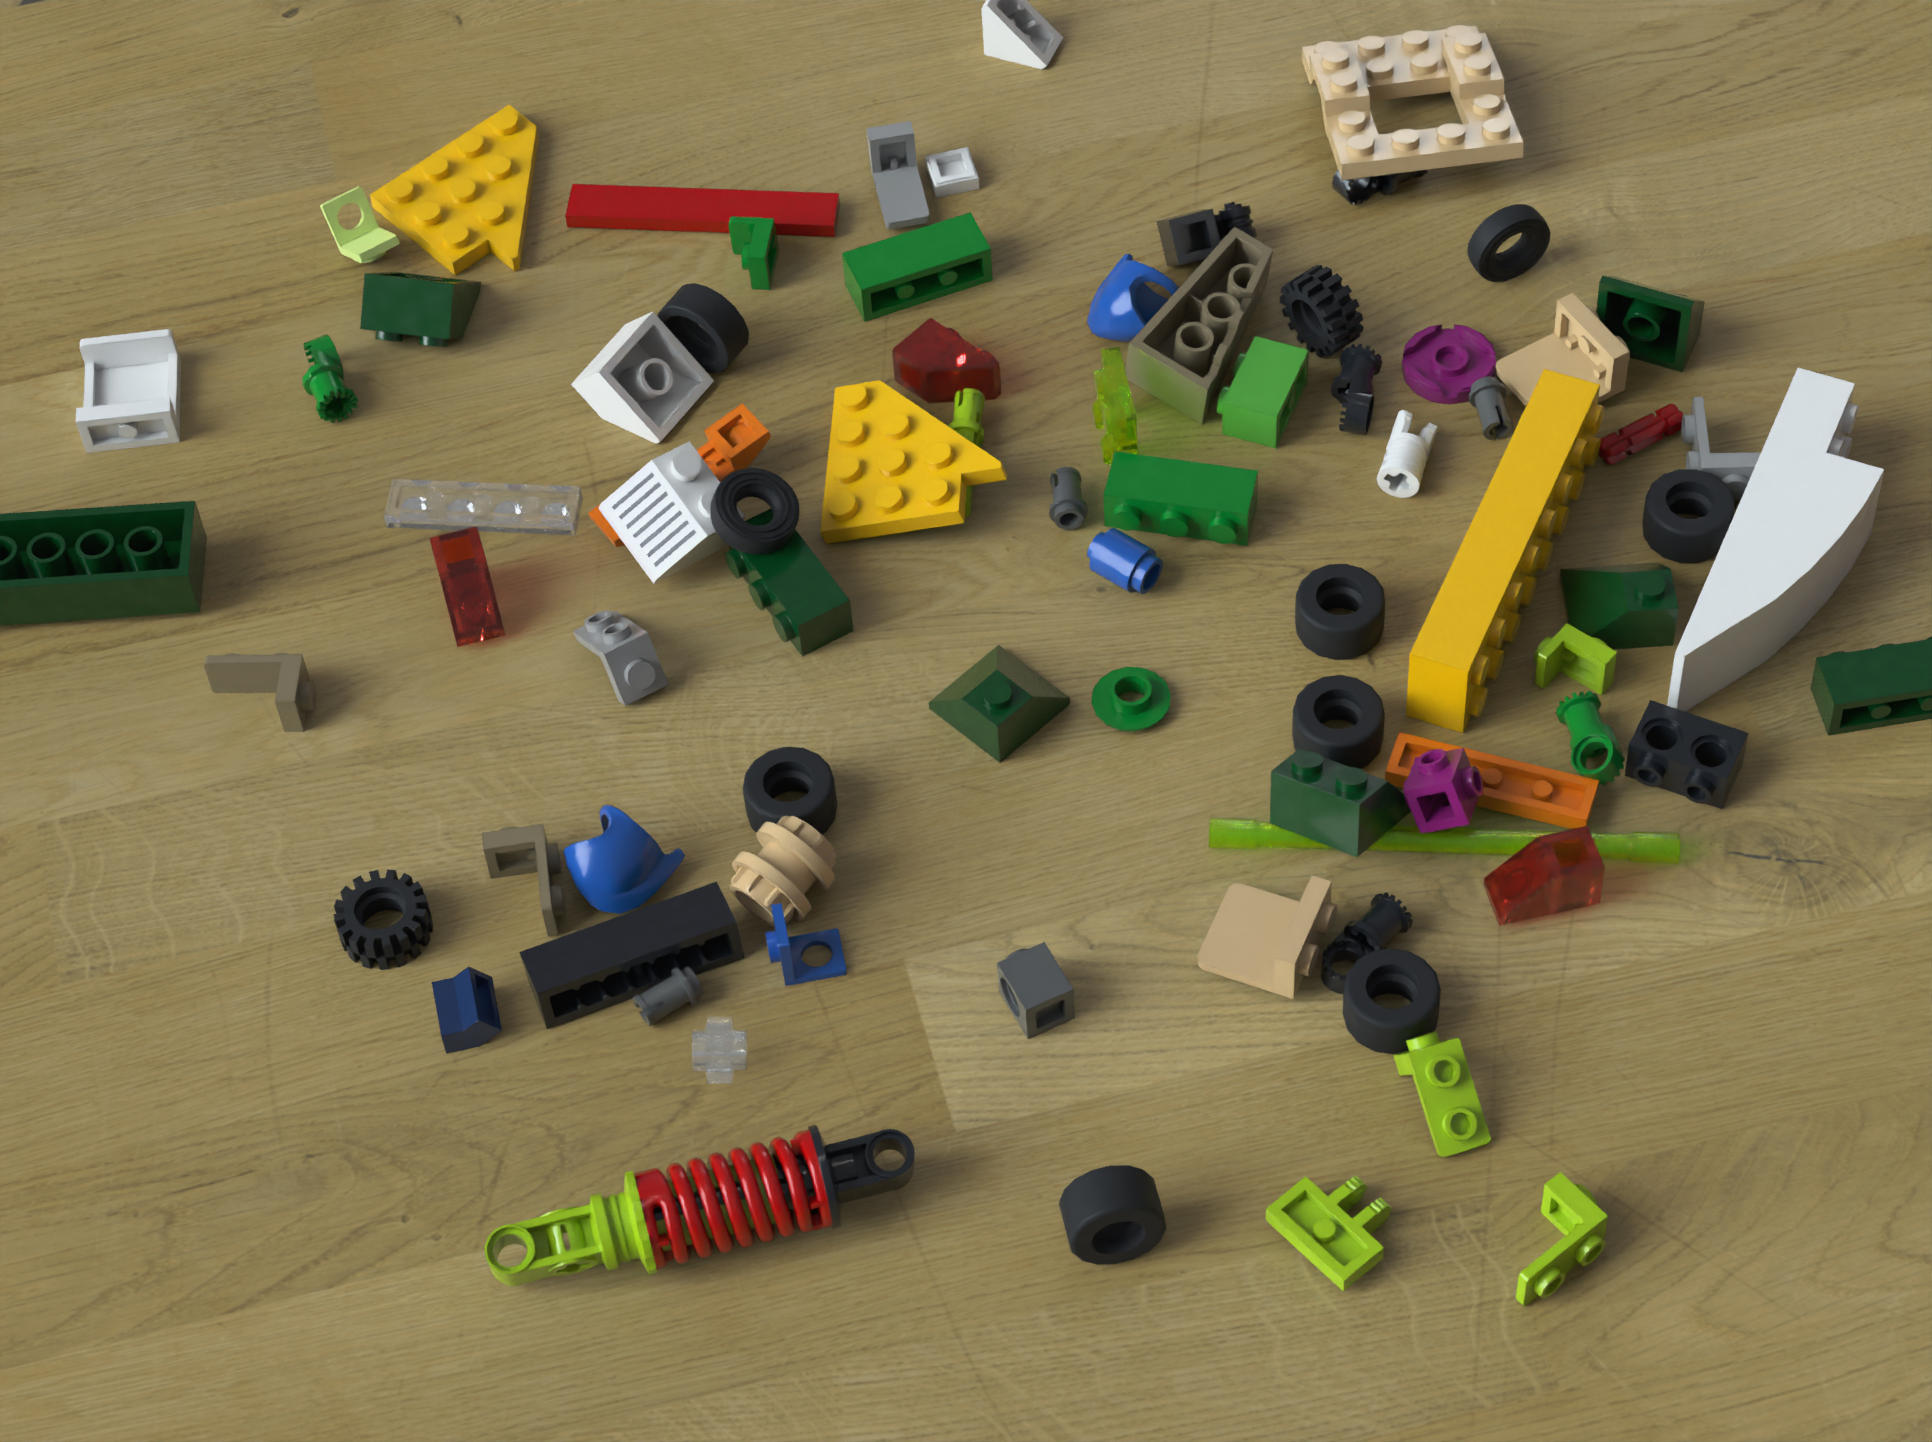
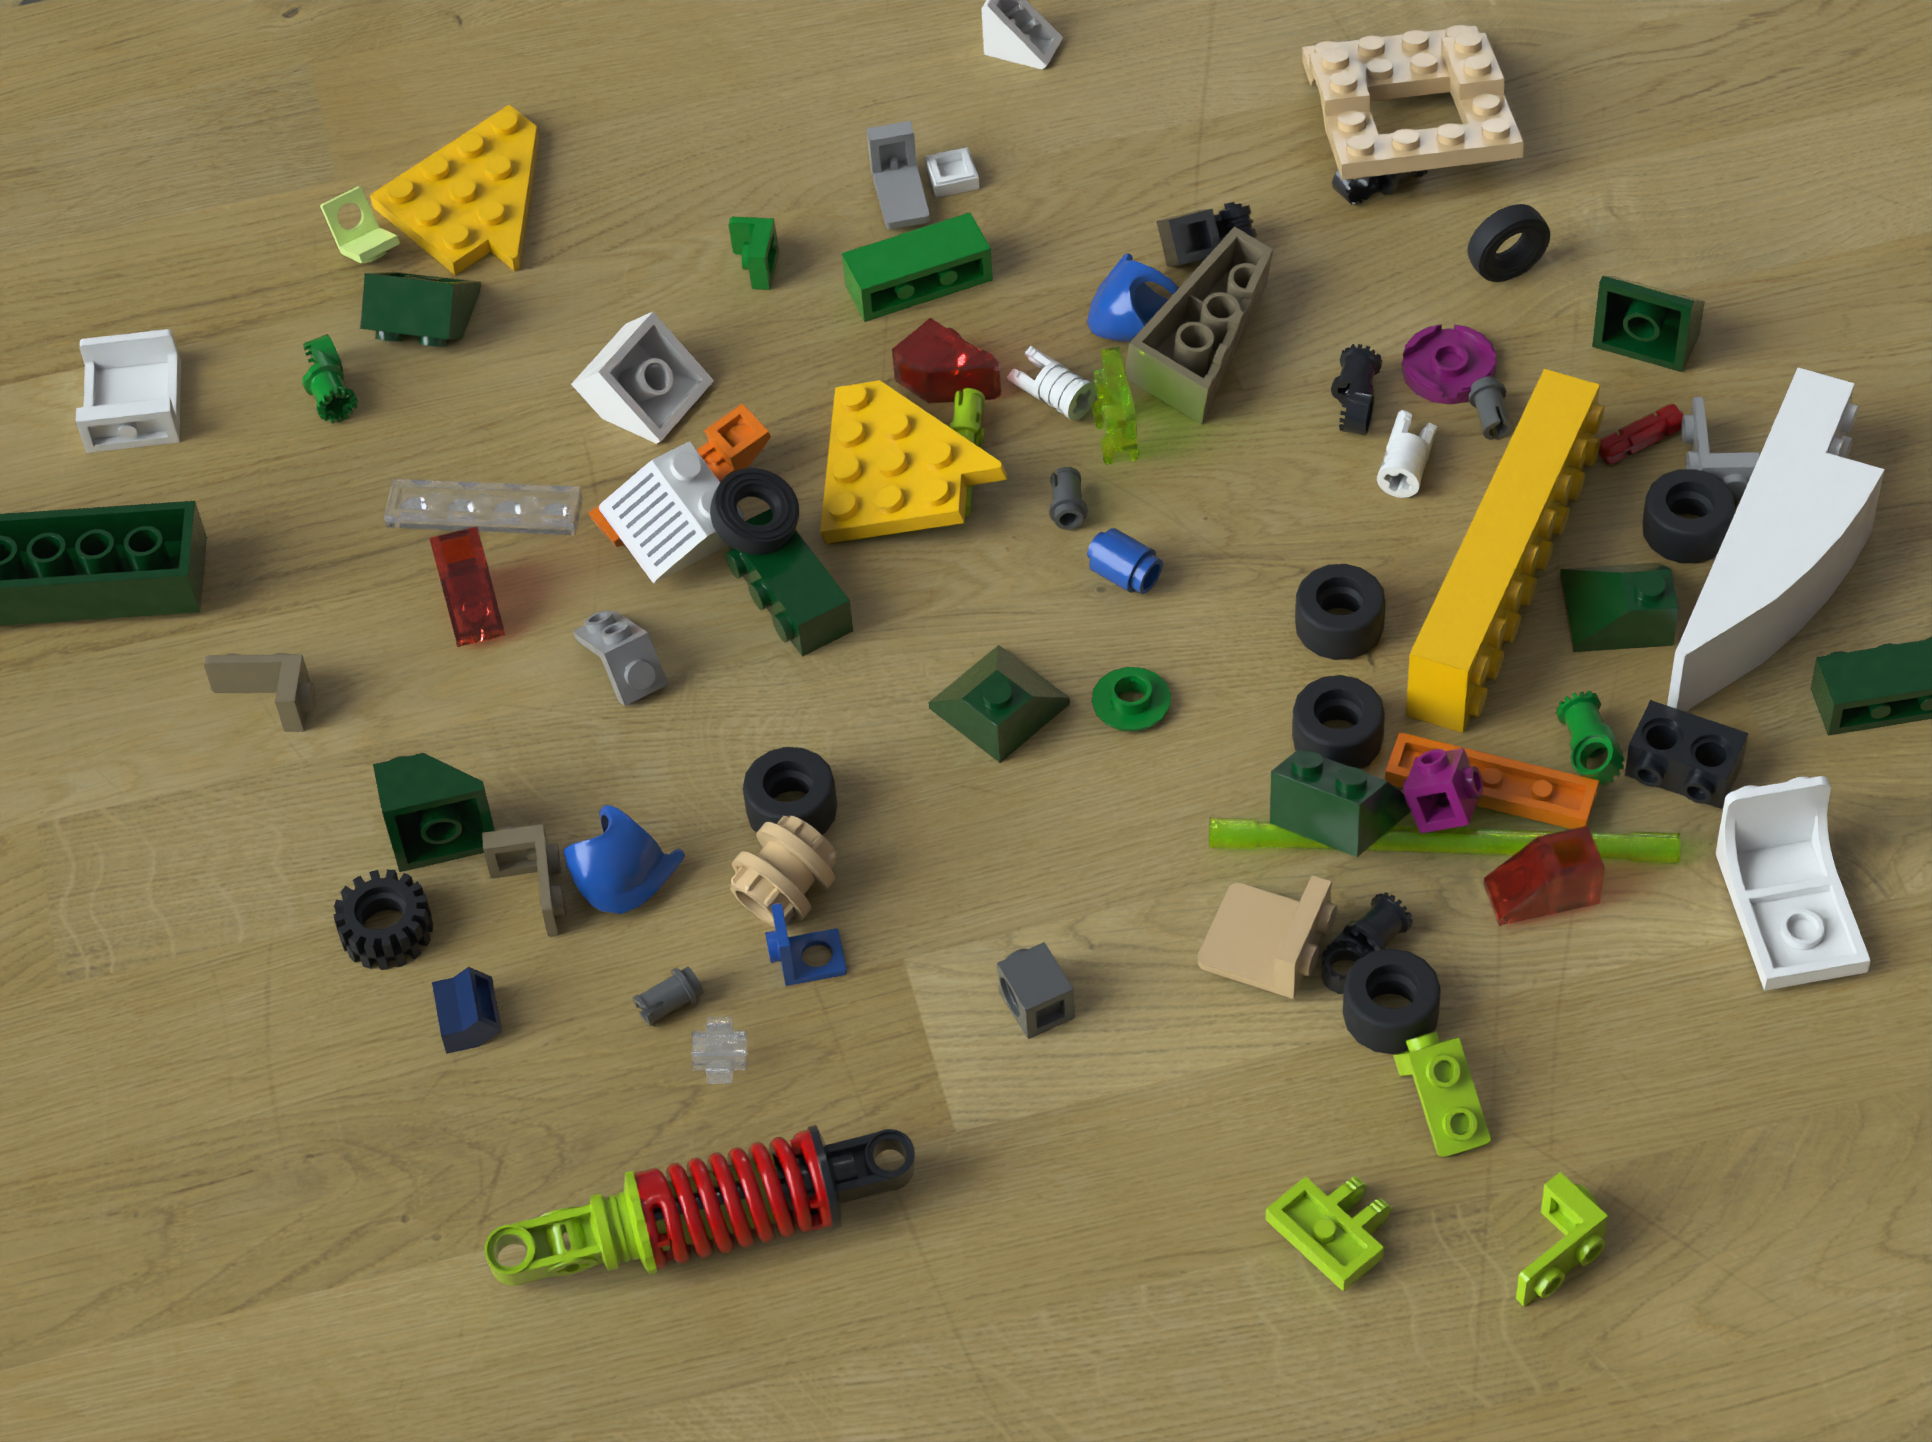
black brick [519,881,745,1029] -> none
red tile [565,184,840,237] -> none
black tyre [658,283,749,373] -> none
black tyre [1059,1165,1166,1265] -> none
green brick [1103,451,1258,546] -> none
bright green brick [1217,336,1309,449] -> none
black tyre [1280,265,1364,358] -> none
tan bracket [1495,293,1630,406] -> none
lime bracket [1533,623,1617,696] -> none
none -> dark green slope [373,753,495,872]
none -> white hinge [1007,345,1097,421]
none -> white bracket [1715,776,1871,991]

